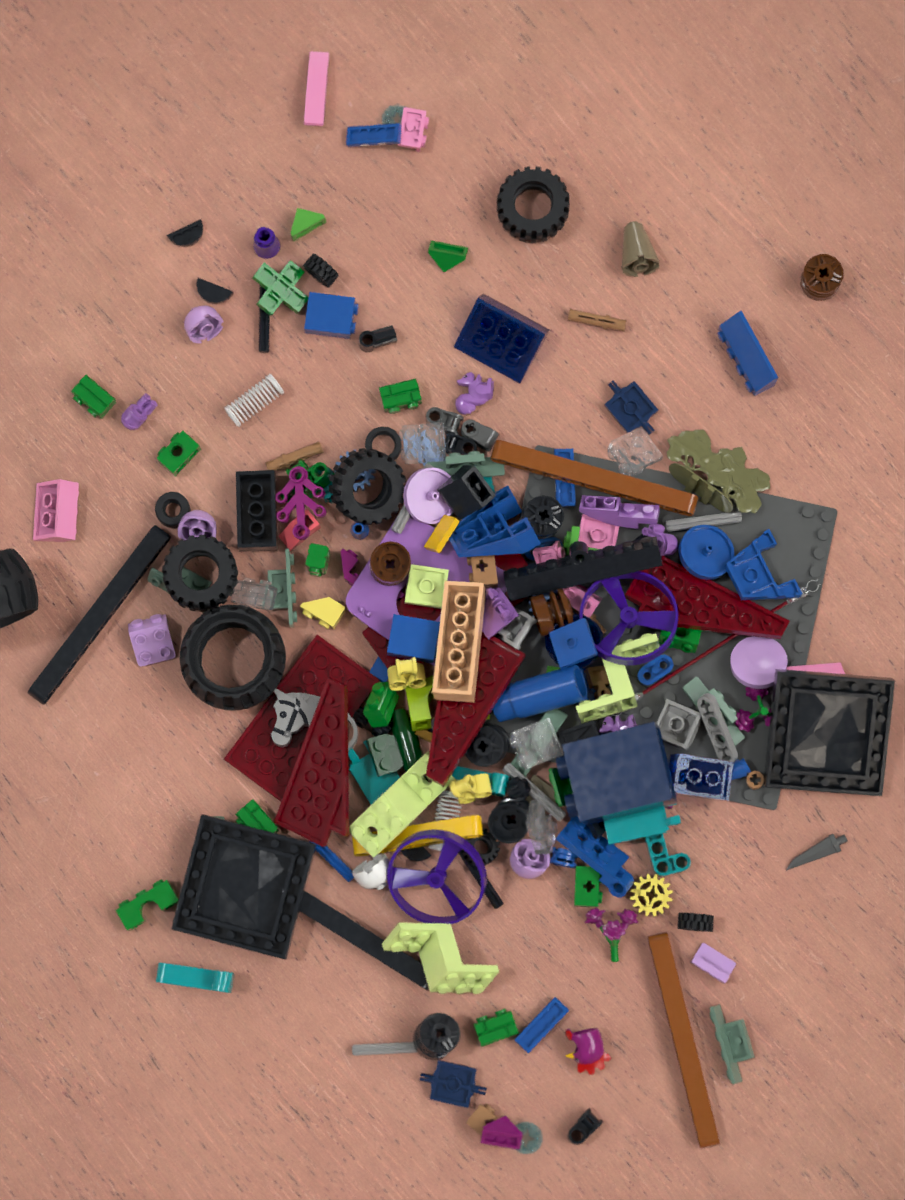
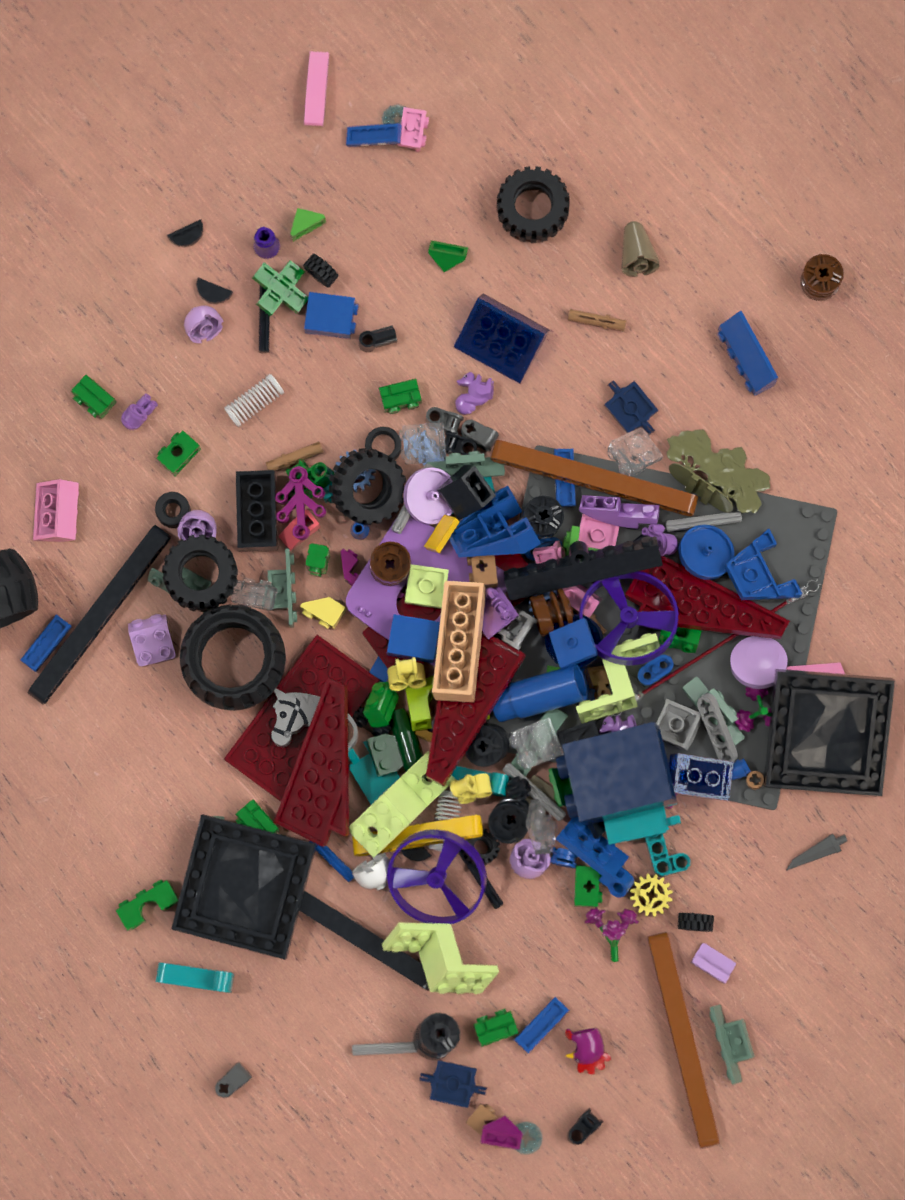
none -> blue plate [20,614,72,672]
none -> dark grey piece [215,1062,252,1098]

